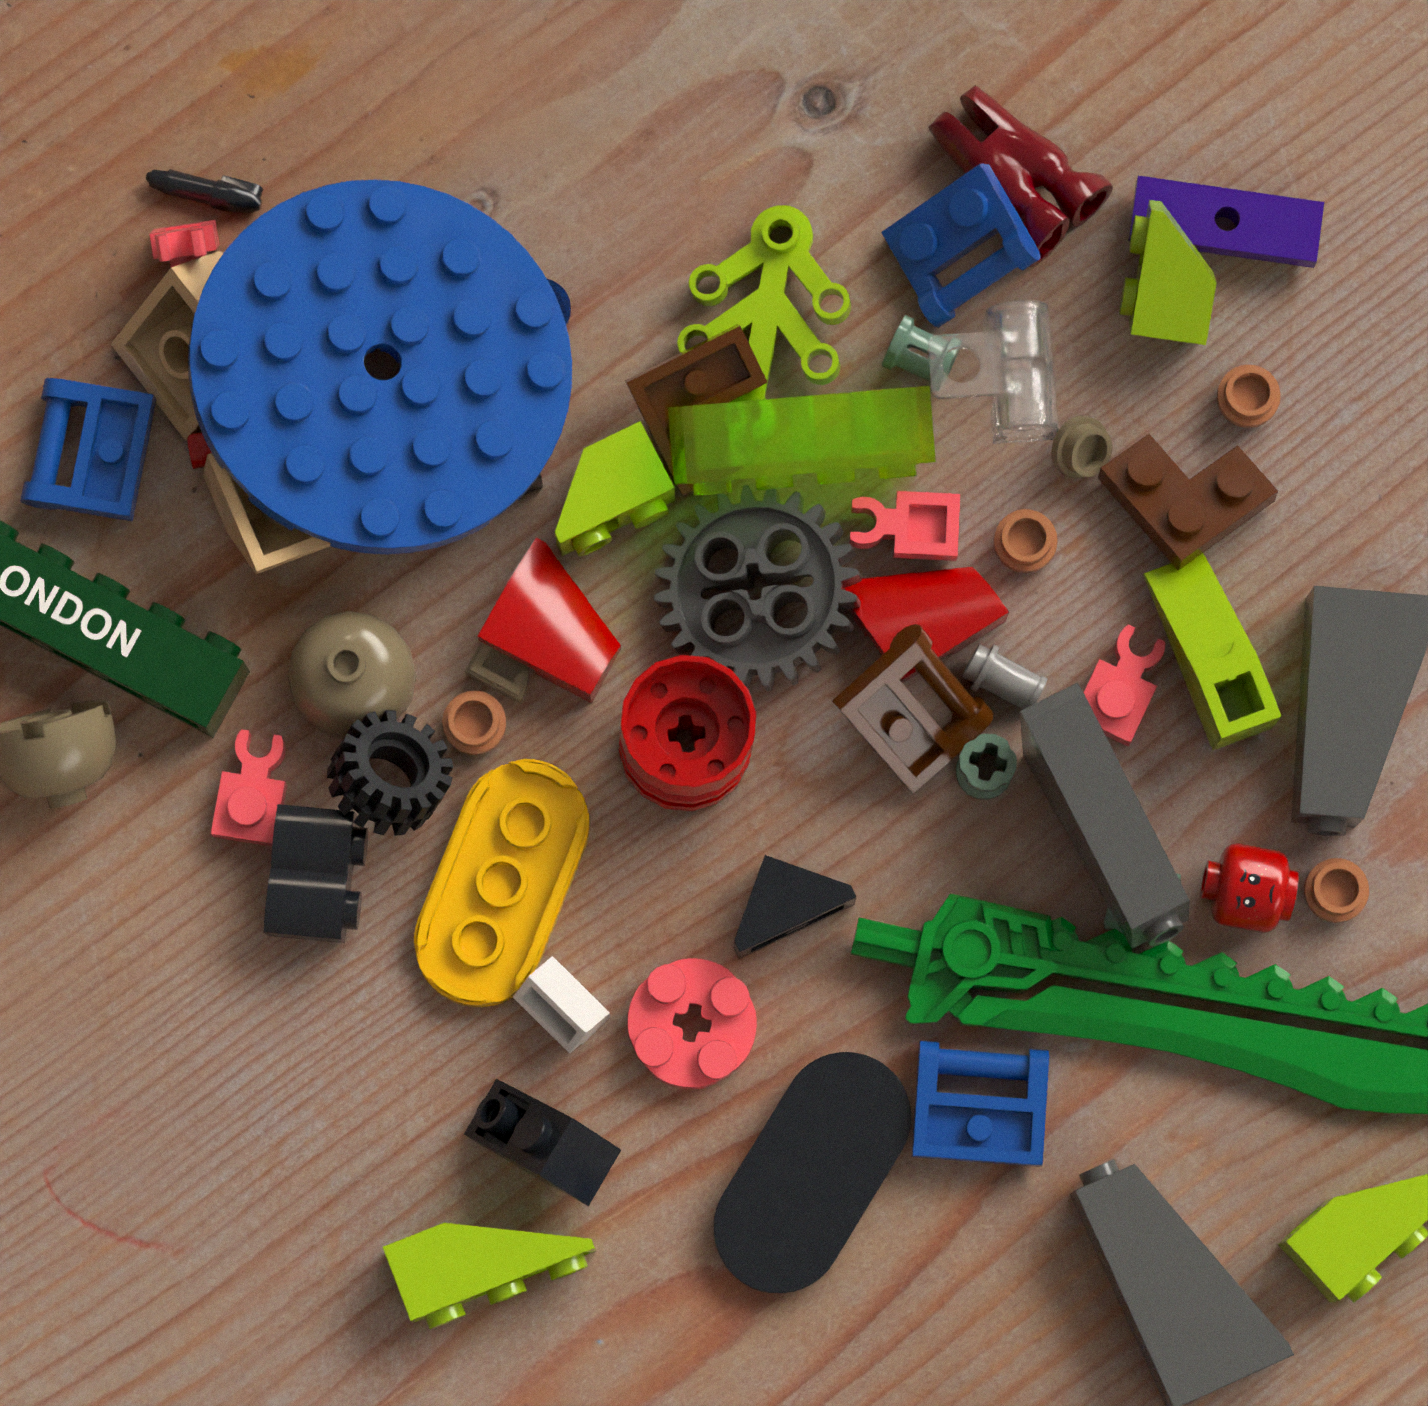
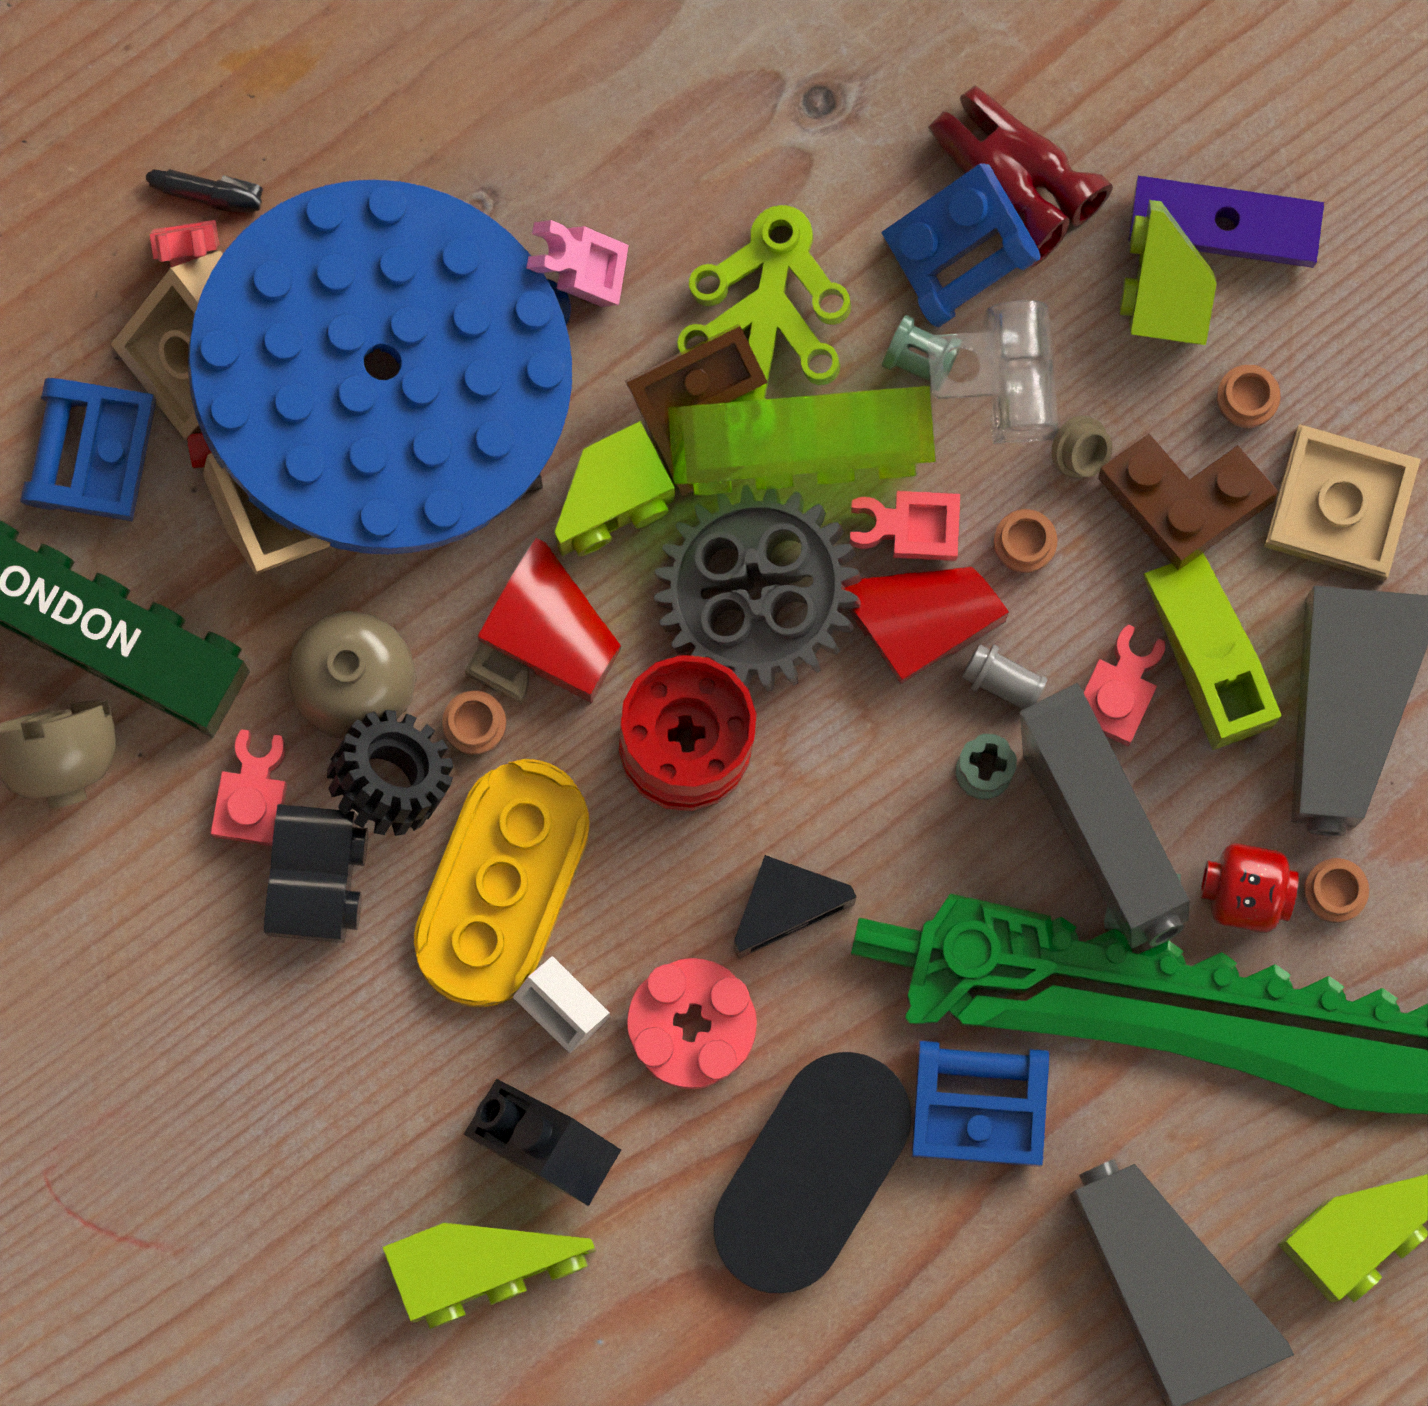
reddish brown plate [832,624,994,794] -> none
none -> bright pink plate [526,220,629,307]
none -> tan tile [1263,424,1421,582]

